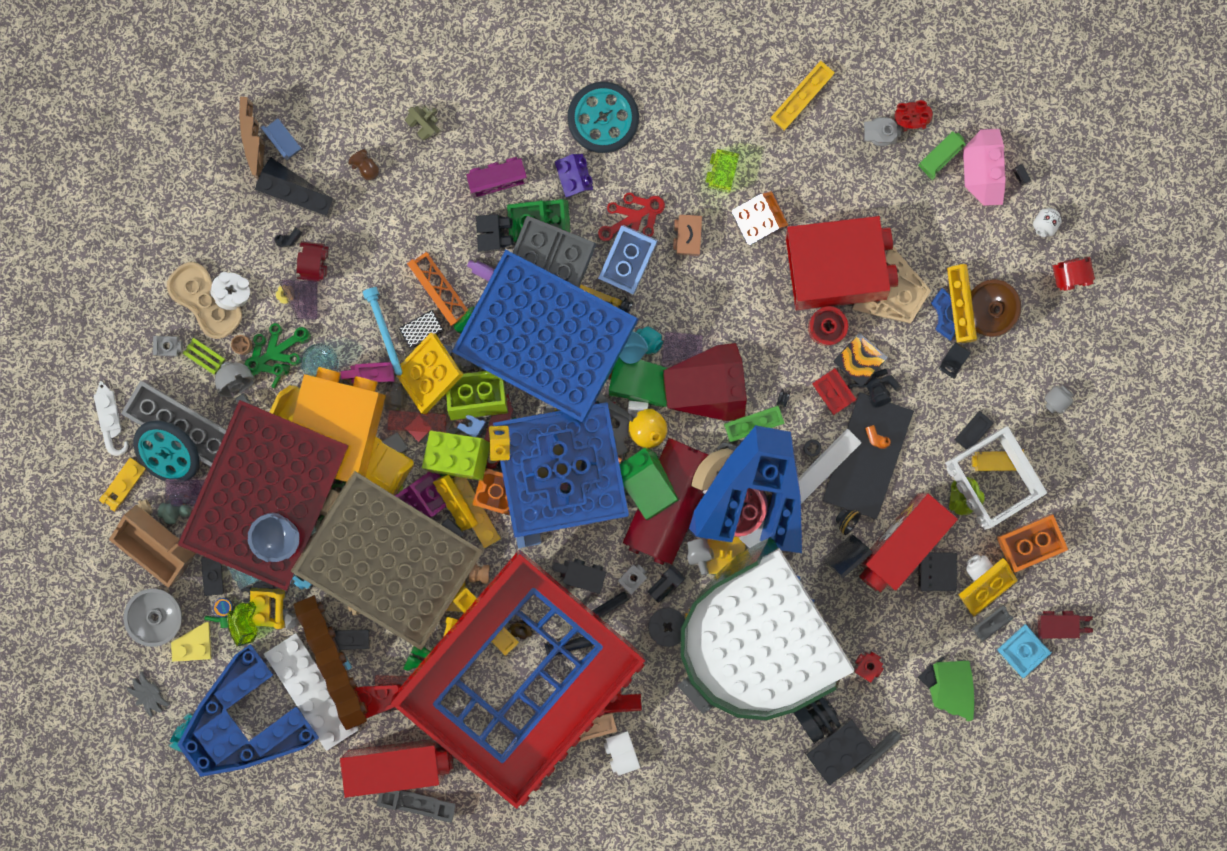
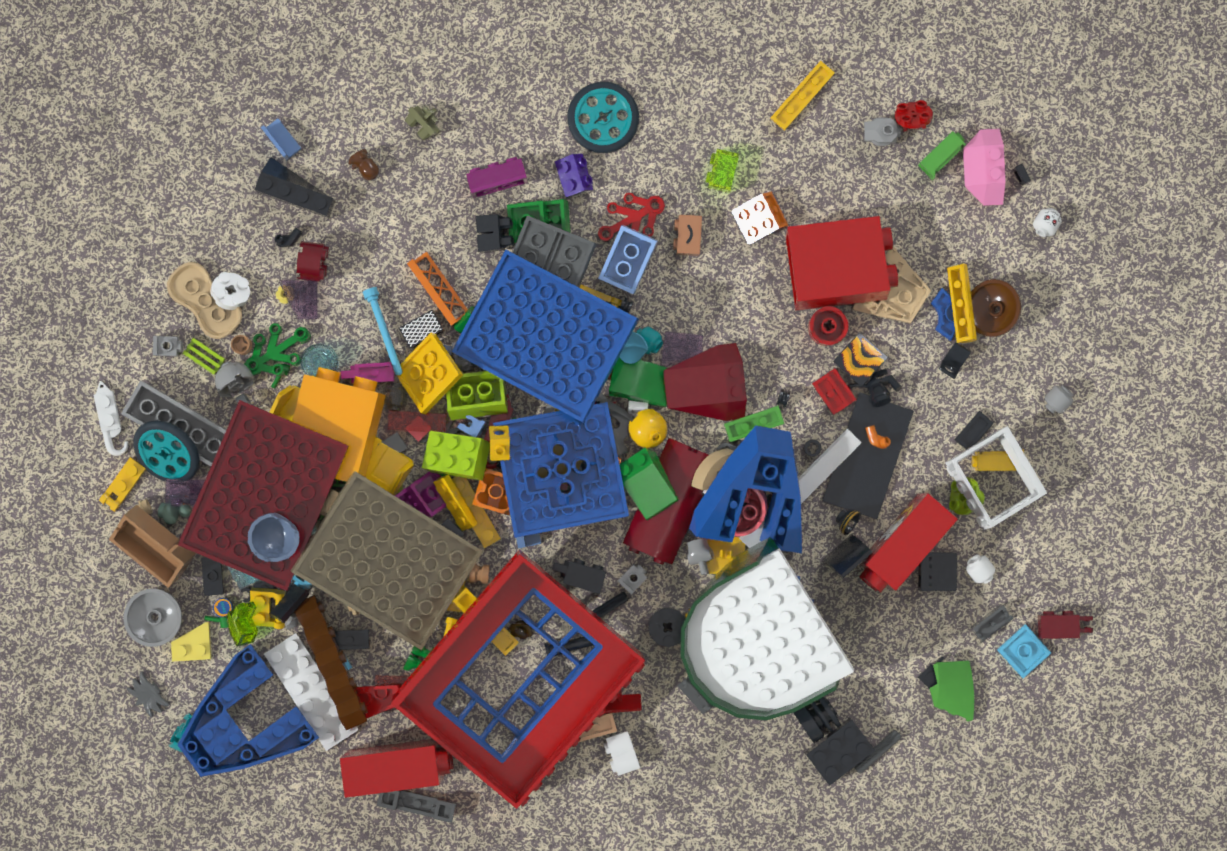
medium nougat slope [239,96,265,180] -> none
medium lavender cylinder [467,260,495,281] -> none
black piece [647,564,686,603] -> none
red brick [854,651,884,683] -> none
yellow tile [959,558,1018,617] -> none
orange brick [996,514,1068,572] -> none
red brick [1052,256,1095,291] -> none
none -> black tile [270,584,309,623]

